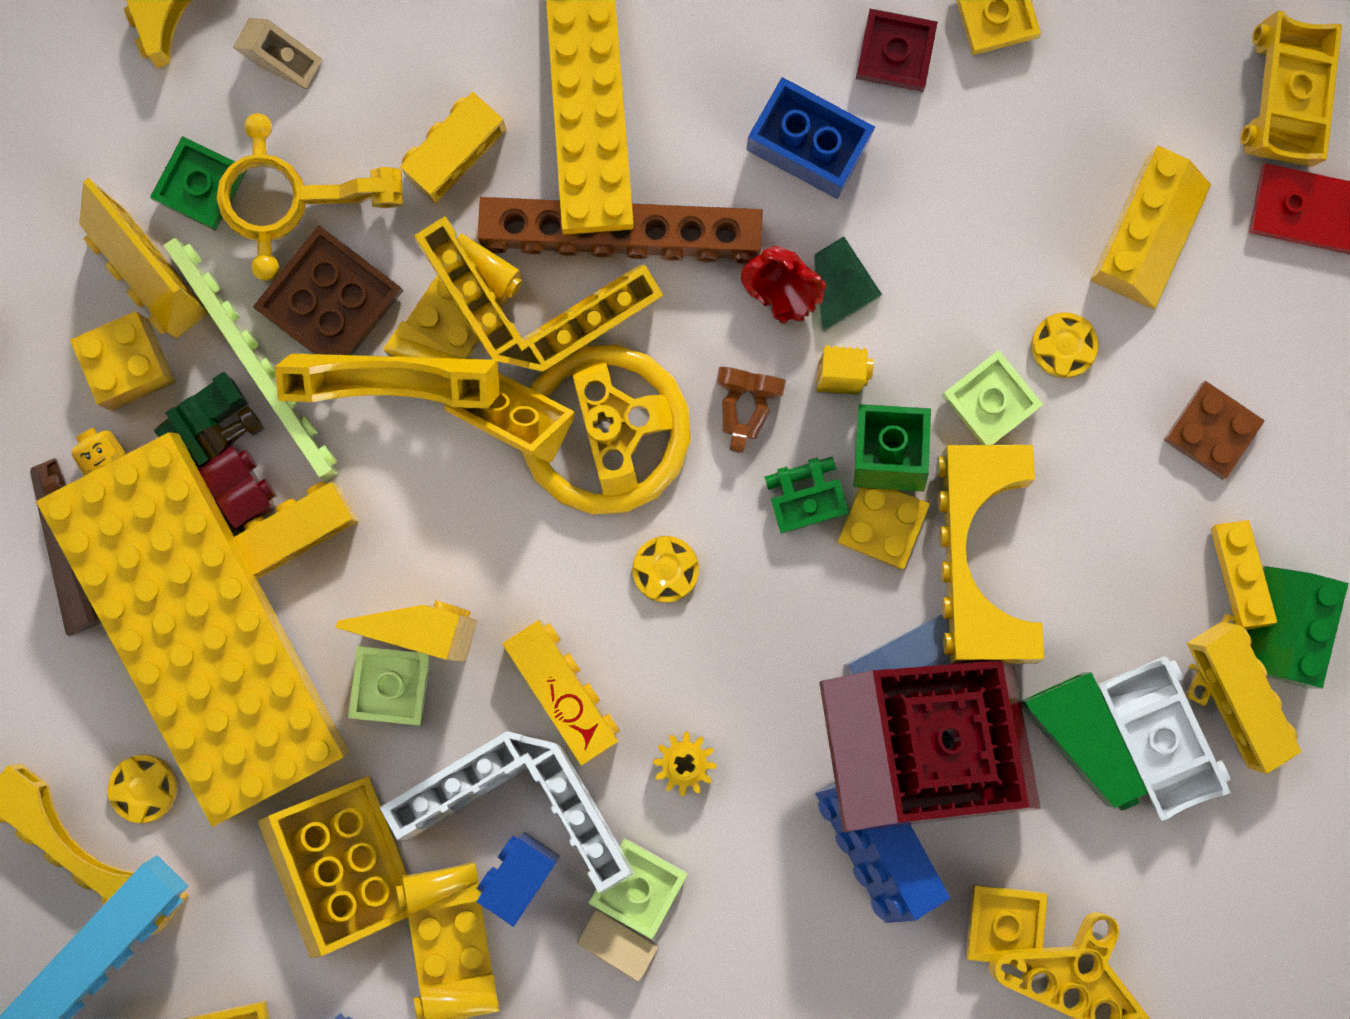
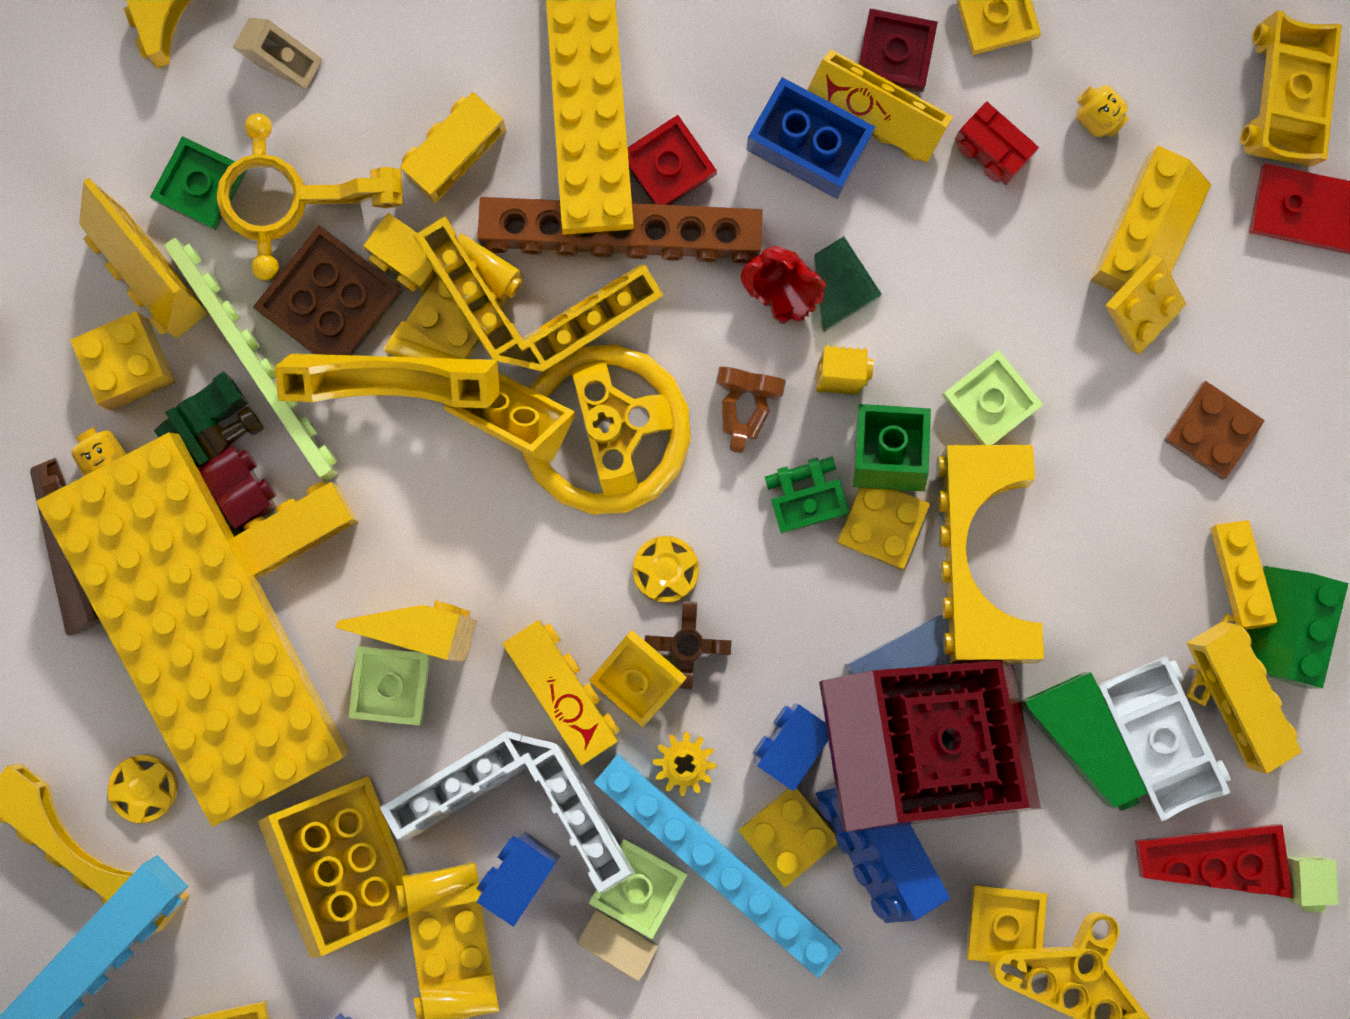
yellow wheel [1031,312,1099,378] -> none
none -> yellow brick [363,213,437,293]
none -> yellow plate [589,630,687,727]
none -> medium azure brick [594,753,842,978]
none -> red plate [627,115,717,205]
none -> reddish brown pin [644,601,732,689]
none -> yellow plate [738,788,837,888]
none -> blue brick [752,703,828,792]
none -> yellow brick [807,49,954,163]
none -> red brick [954,101,1039,185]
none -> yellow head [1076,85,1129,138]
none -> yellow plate [1105,255,1187,354]
none -> red wing [1135,824,1293,898]
none -> yellowish green brick [1287,857,1339,912]

